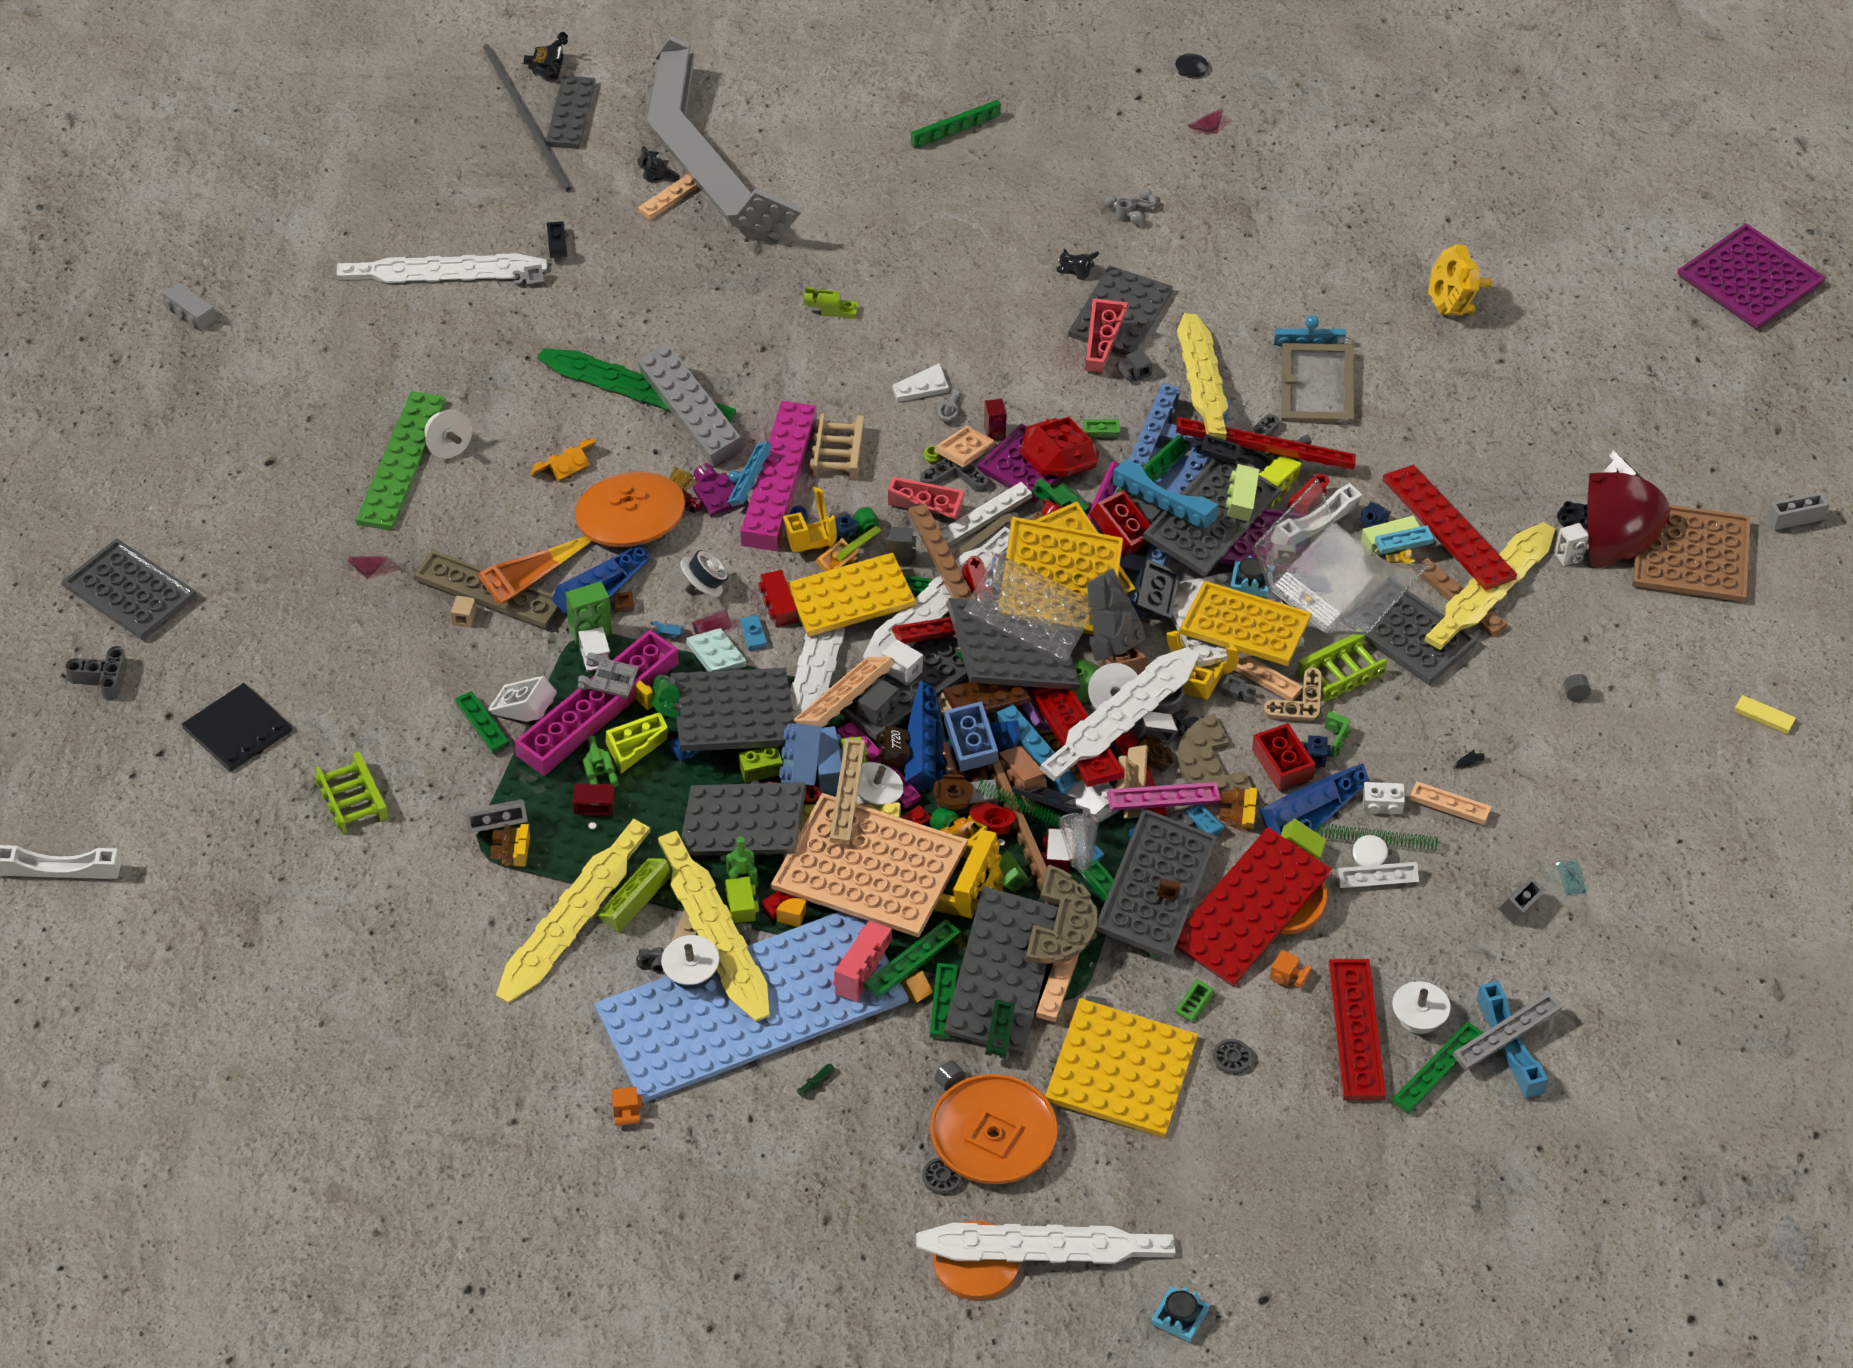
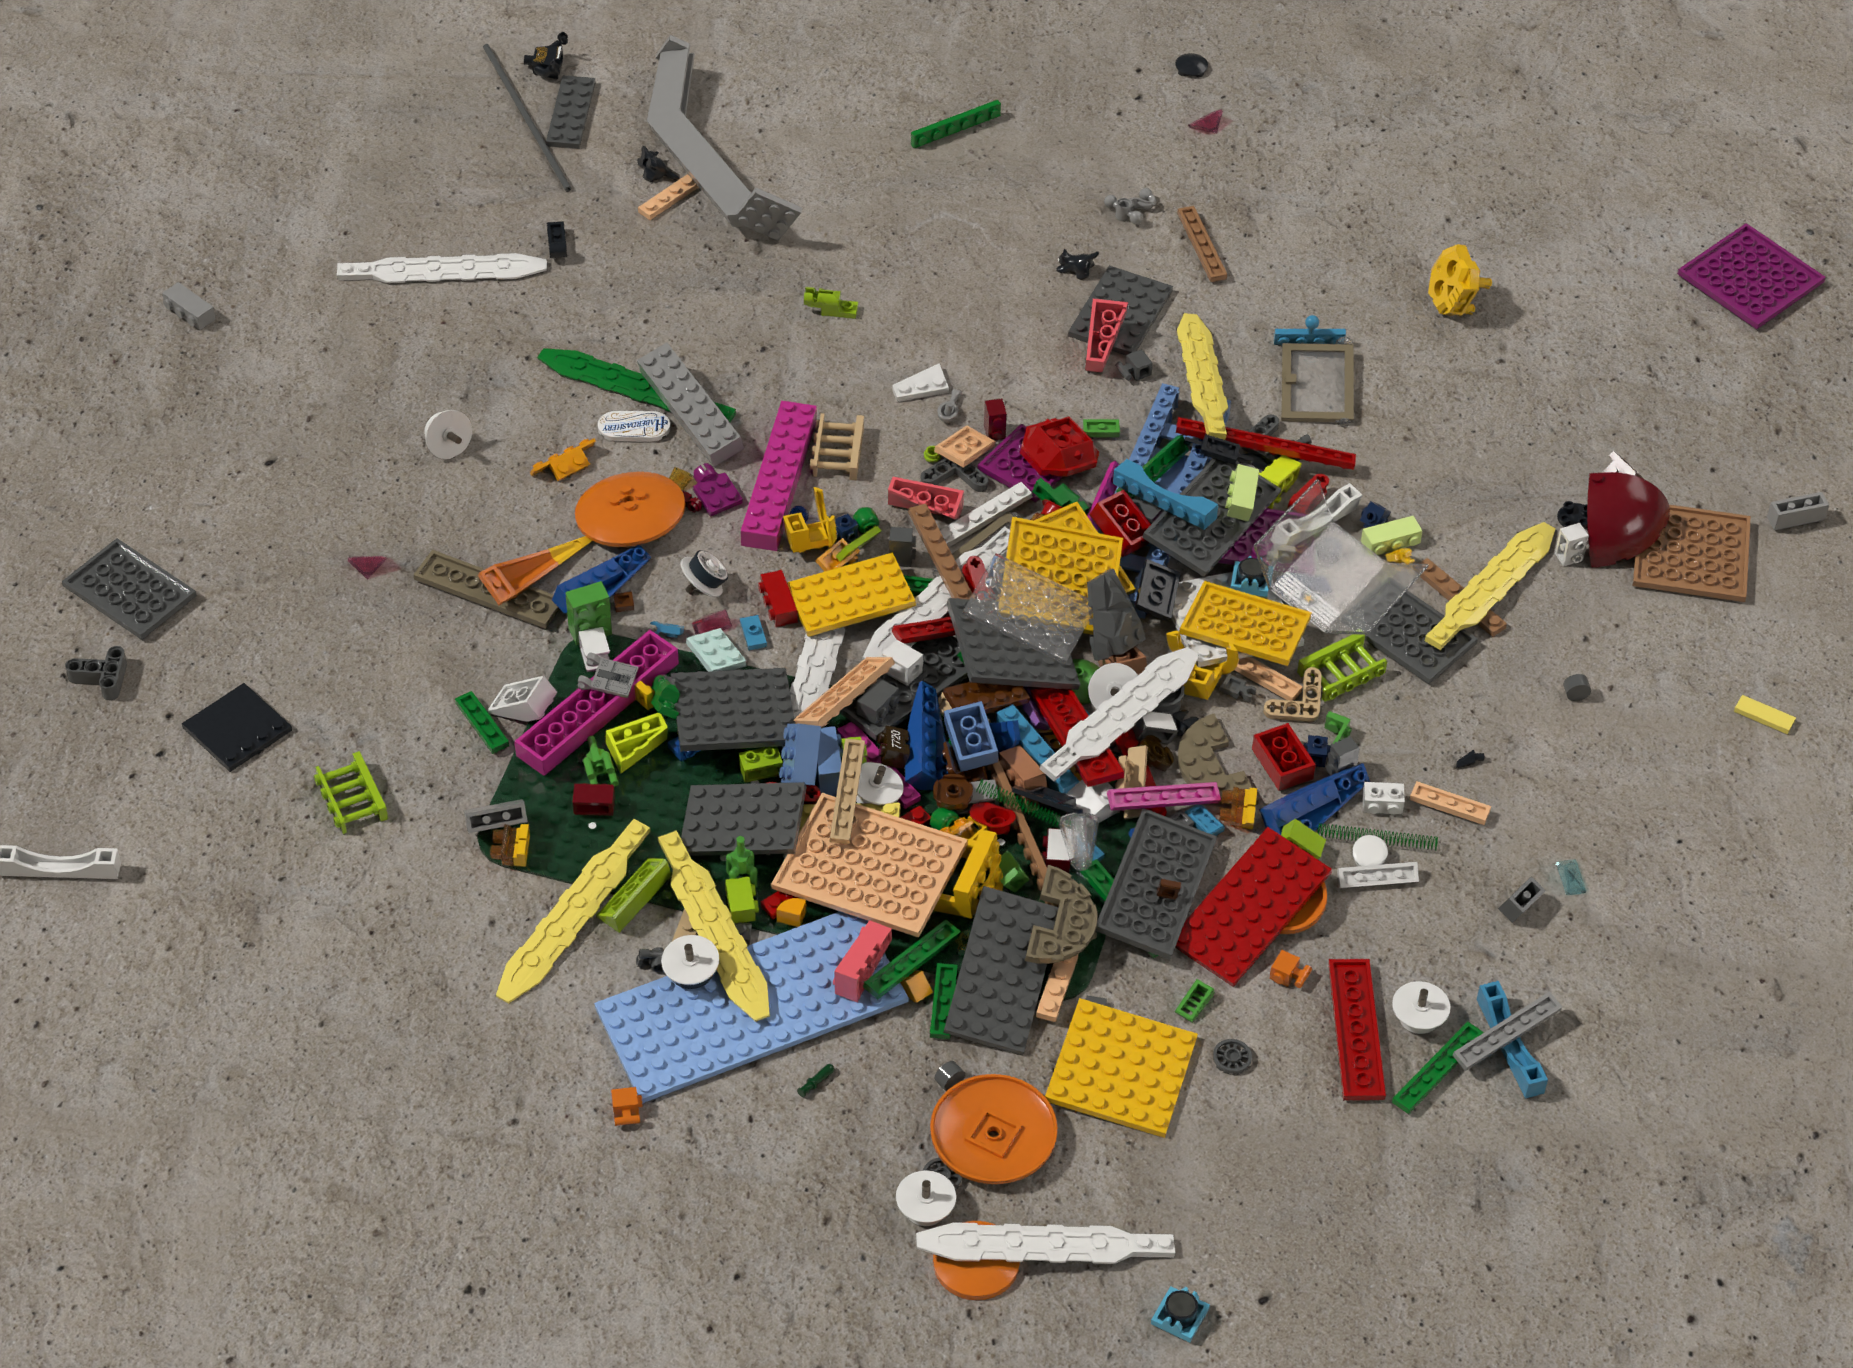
bright green plate [356,391,446,531] -> none
tan brick [451,596,477,628] -> none
light grey plate [512,264,544,285] -> none
dark azure plate [727,441,772,507] -> none
dark green plate [985,999,1015,1059] -> none
medium azure plate [1375,525,1434,554] -> none
red plate [1383,464,1517,590] -> none
none -> white tile [598,411,670,442]
none -> white piece [896,1171,956,1226]
none -> medium nougat plate [1177,206,1227,282]
none -> dark grey brick [1326,736,1360,776]

